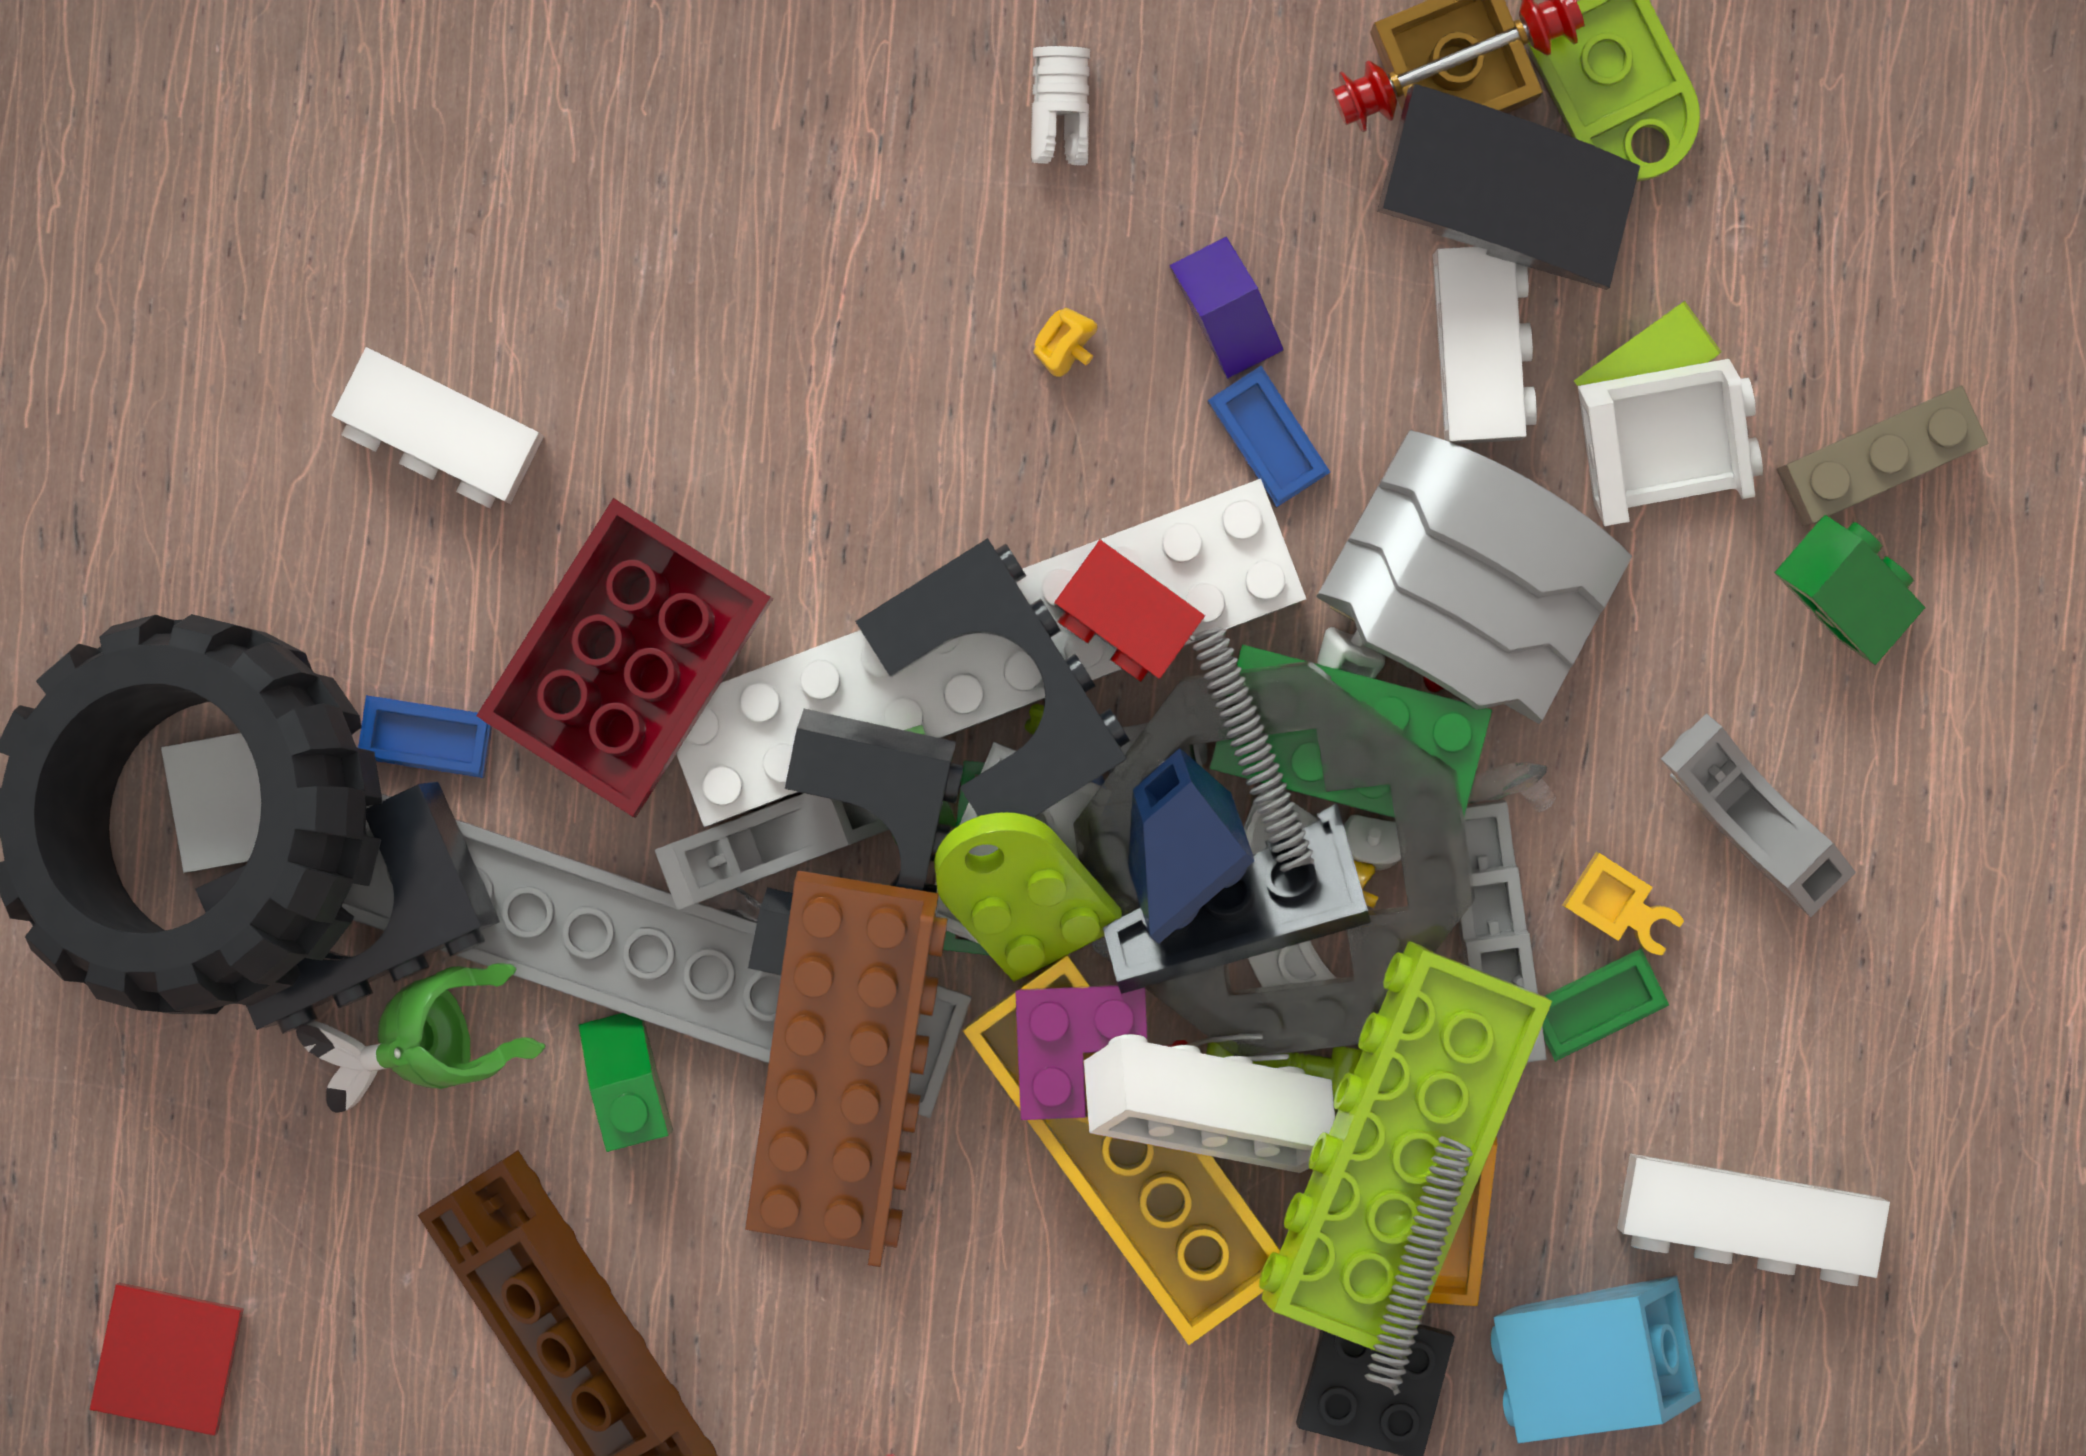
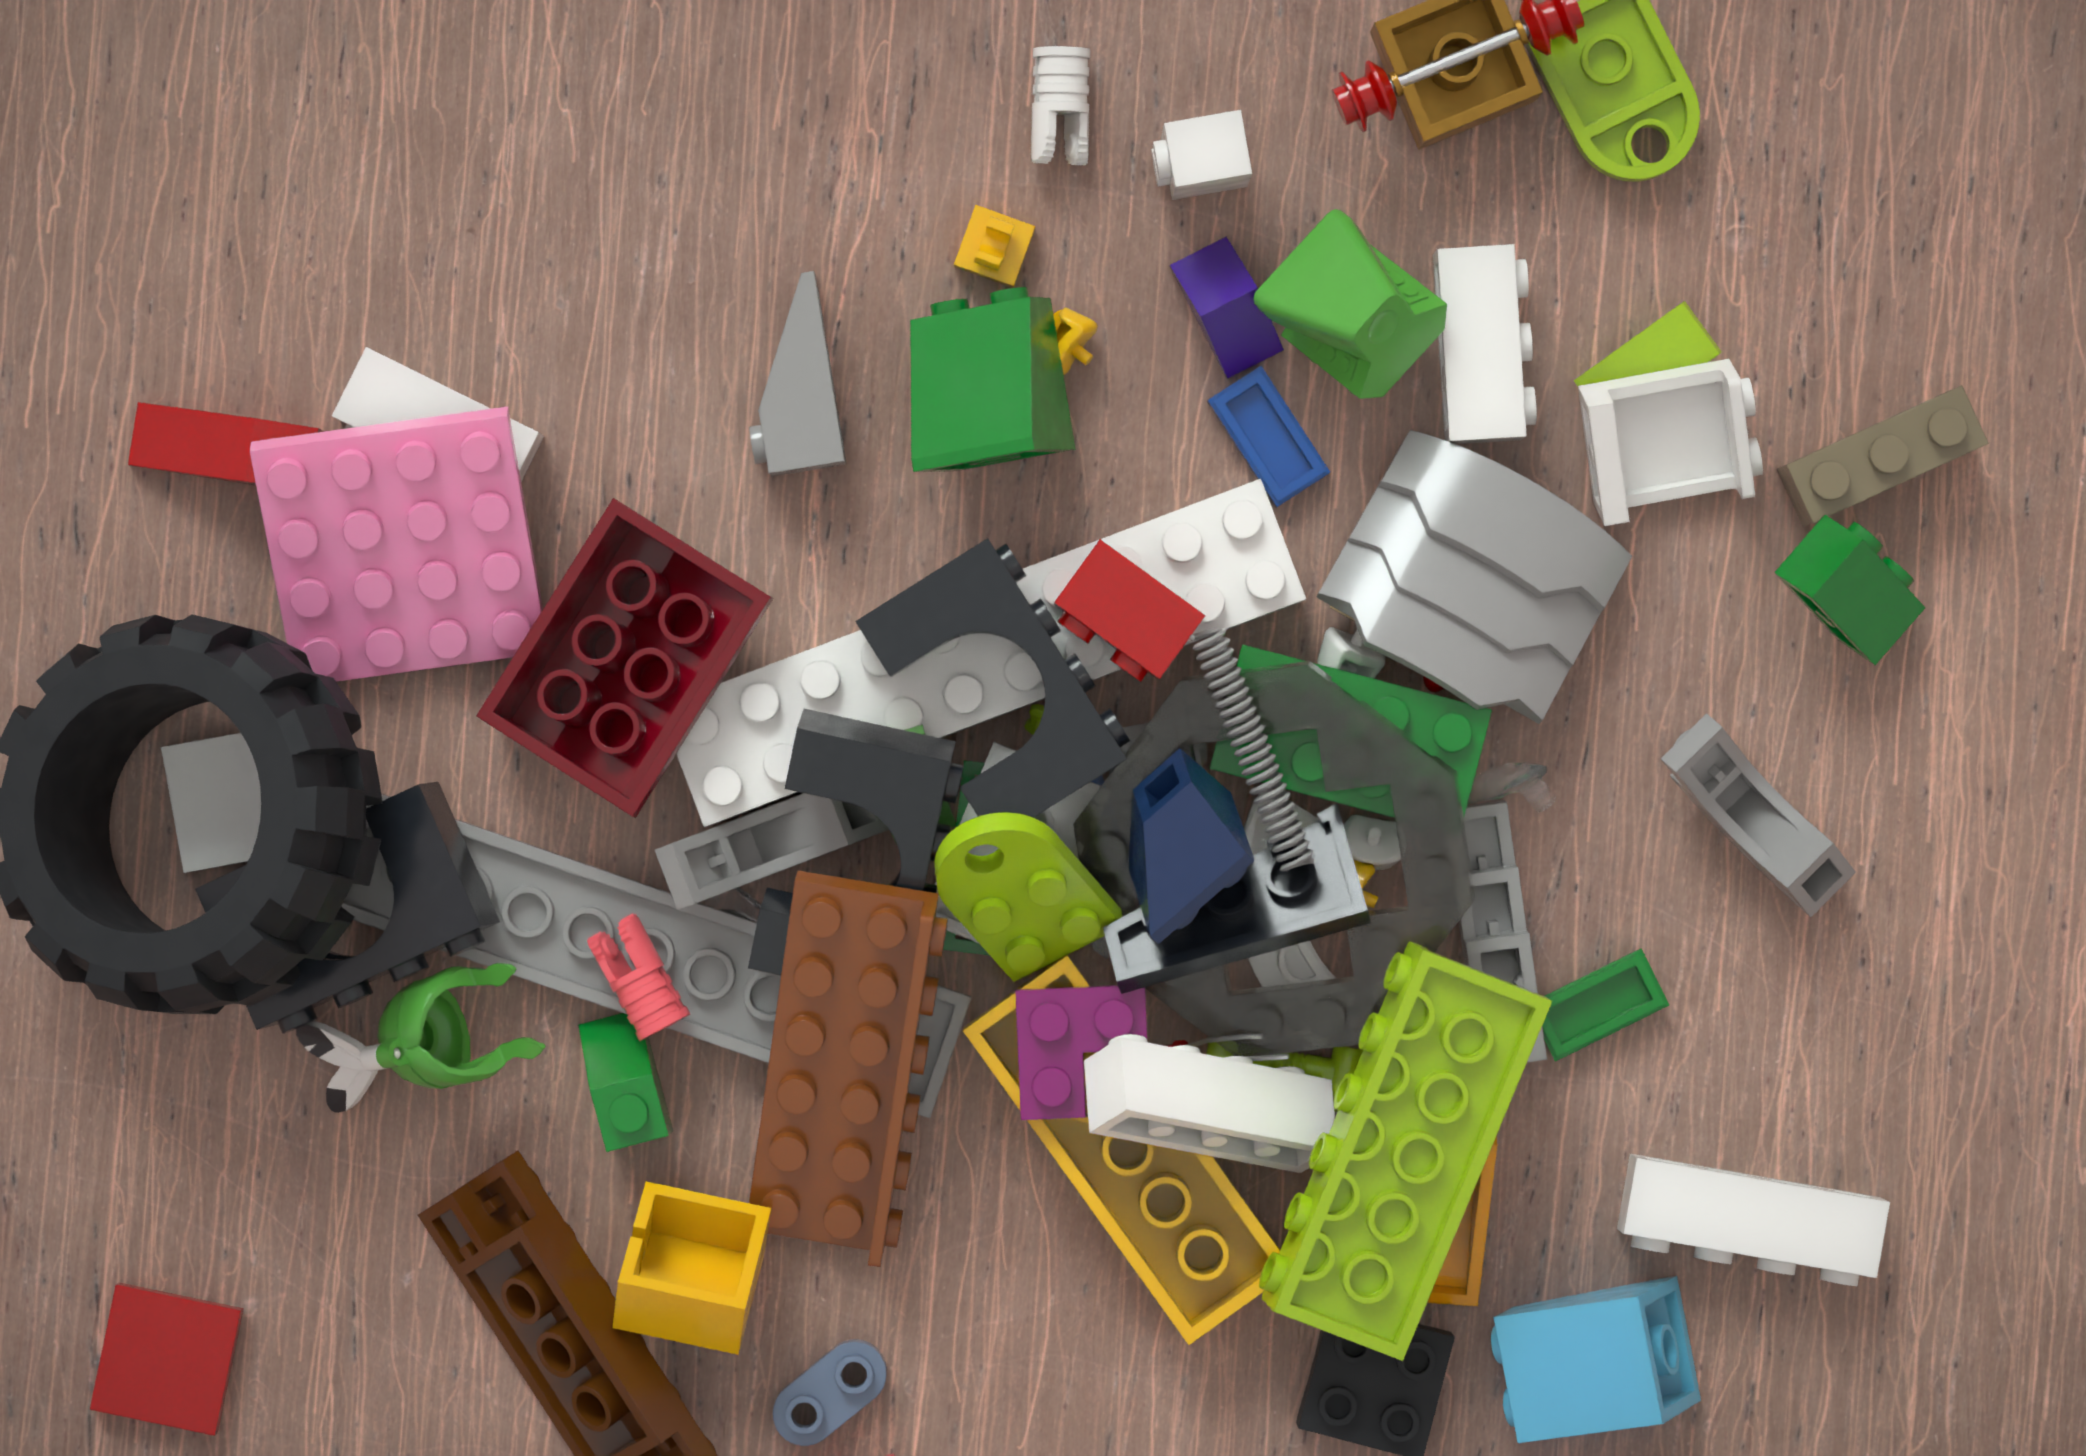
blue tile [358,695,492,778] -> none
light grey piece [1364,1136,1473,1395] -> none
black slope [1377,83,1640,290] -> none
yellow plate [1562,852,1684,955] -> none
none -> red slope [128,402,325,486]
none -> bright pink plate [250,407,543,682]
none -> coral hinge [587,913,690,1041]
none -> yellow piece [612,1181,771,1355]
none -> light grey slope [749,271,847,477]
none -> sand blue plate [773,1339,887,1446]
none -> green slope [910,287,1076,472]
none -> yellow tile [954,204,1035,288]
none -> white brick [1151,110,1252,200]
none -> bright green piece [1254,209,1447,399]

